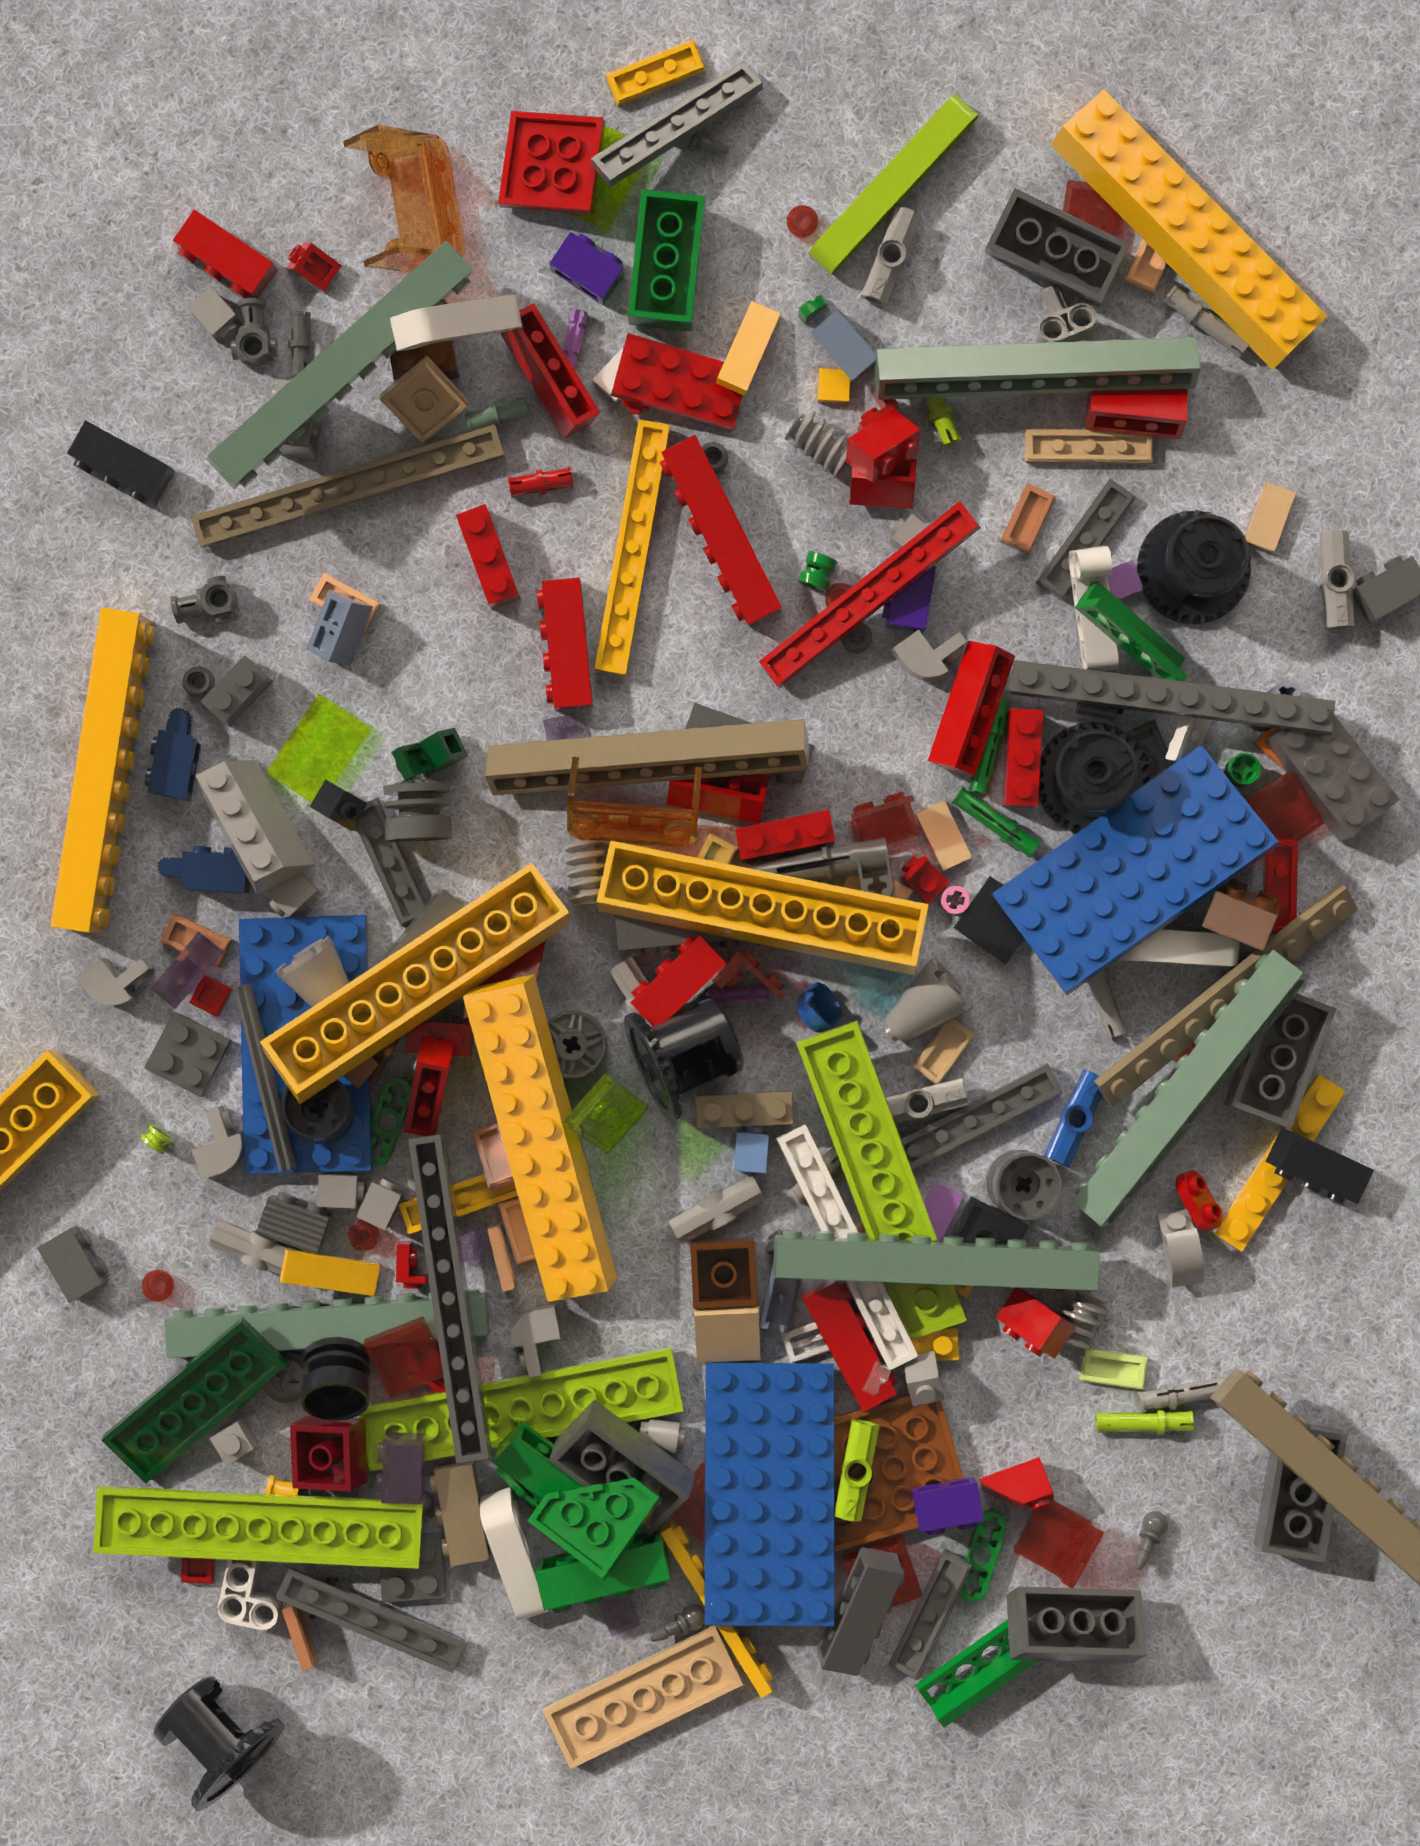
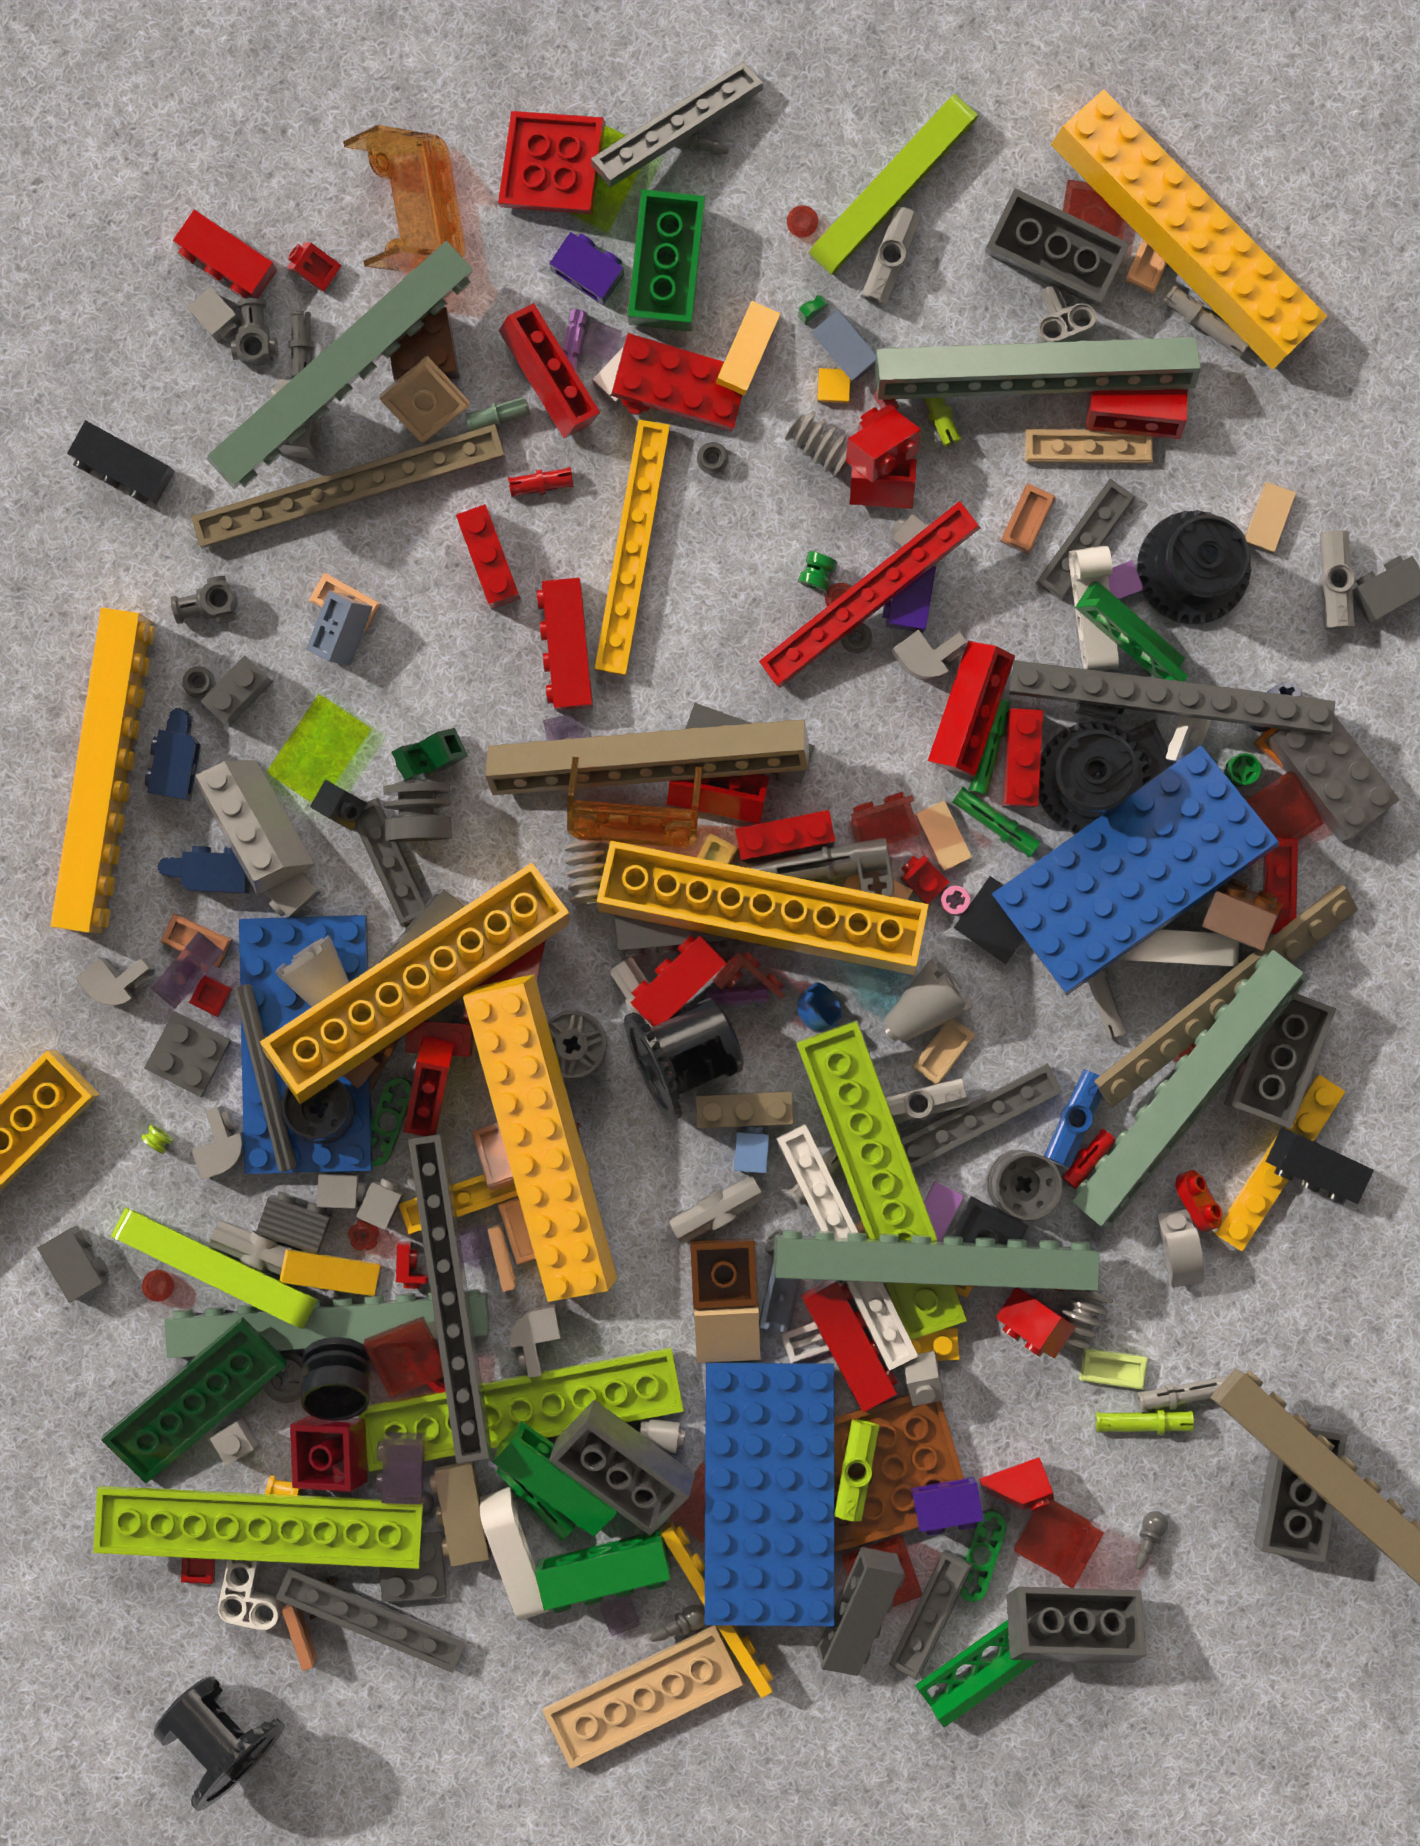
white beam [390,294,523,351] -> none
green plate [527,1478,662,1579] -> none
clear neon green tile [563,1073,649,1154] -> none
yellow tile [606,40,705,107] -> none
red brick [659,435,782,625] -> none
clear tile [863,1361,891,1395] -> none
none -> lime beam [111,1207,318,1330]
none -> clear purple tile [581,320,622,362]
none -> red pin [1061,1128,1116,1190]

